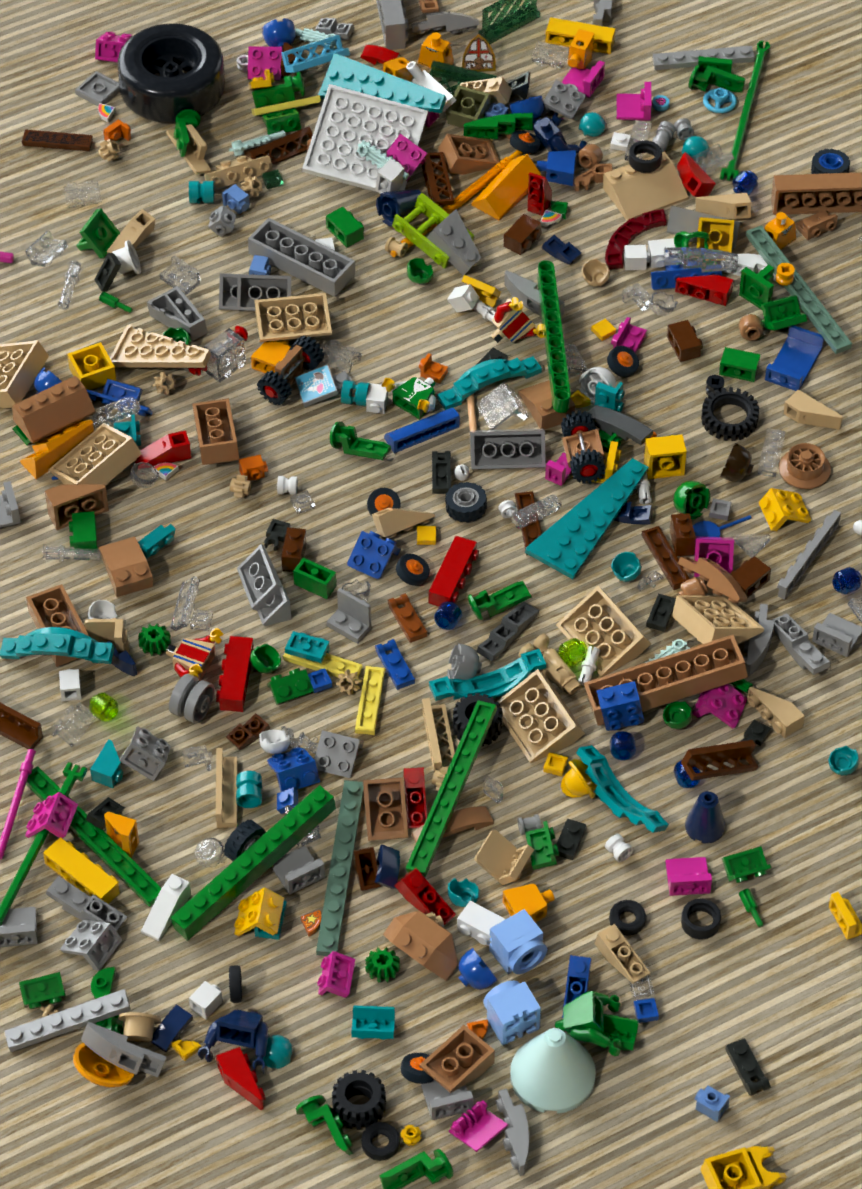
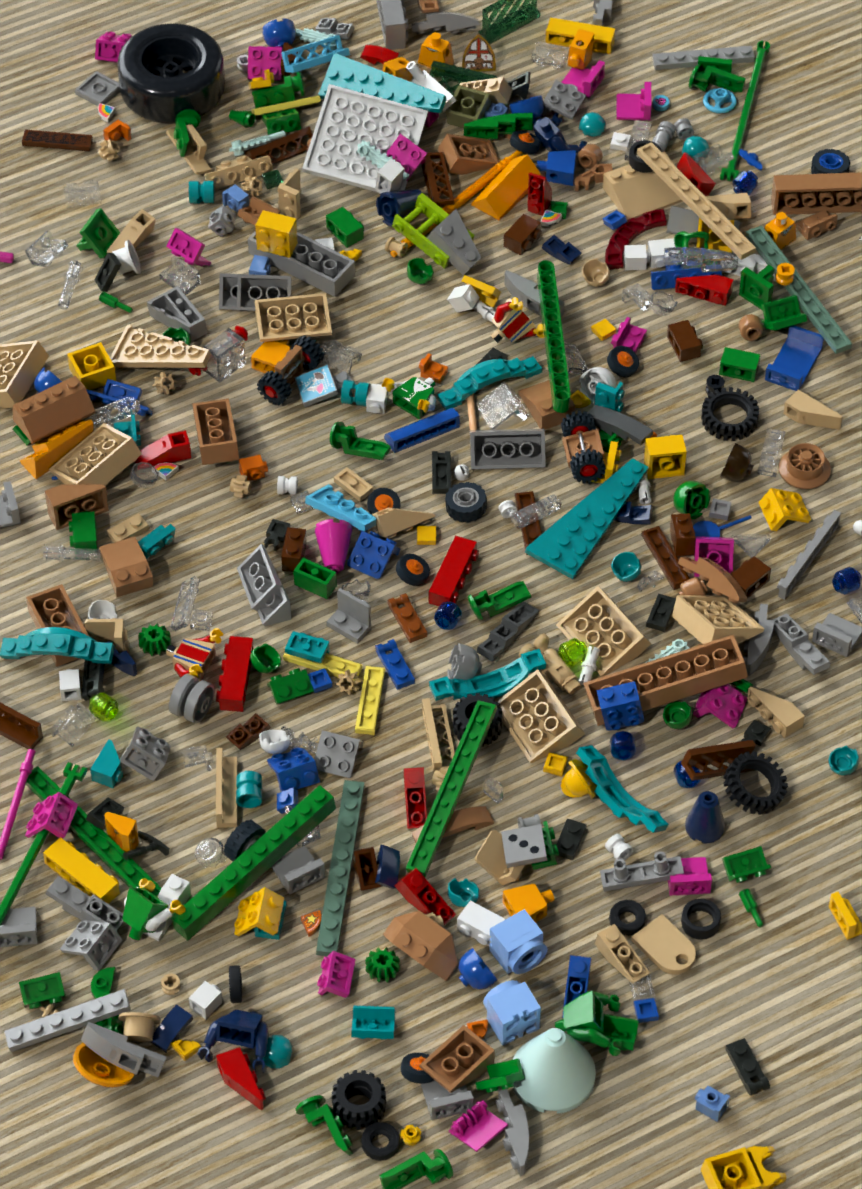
medium nougat slope [363,777,408,841] -> none
dark pink bracket [545,453,572,486] -> none
none -> pearl dark grey plate [82,660,105,701]
none -> tan plate [107,513,149,542]
none -> pearl dark grey piece [123,831,170,860]
none -> green torso [123,878,186,940]
none -> tan bush [161,973,180,995]
none -> dark pink bracket [166,228,211,267]
none -> green cone [229,110,255,128]
none -> medium nougat bracket [237,197,280,225]
none -> yellow brick [255,210,298,258]
none -> tan bracket [277,168,301,220]
none -> medium azure wing [305,484,377,532]
none -> dark pink cone [315,519,352,574]
none -> tan plate [334,467,373,502]
none -> yellow tile [339,249,362,262]
none -> green bracket [475,1059,524,1093]
none -> light grey tile [501,824,548,868]
none -> light grey plate [600,852,684,892]
none -> blue plate [602,210,627,230]
none -> tan tile [631,914,696,975]
none -> tan plate [637,142,756,260]
none -> black tyre [723,751,788,815]
none -> blue piece [739,149,763,171]

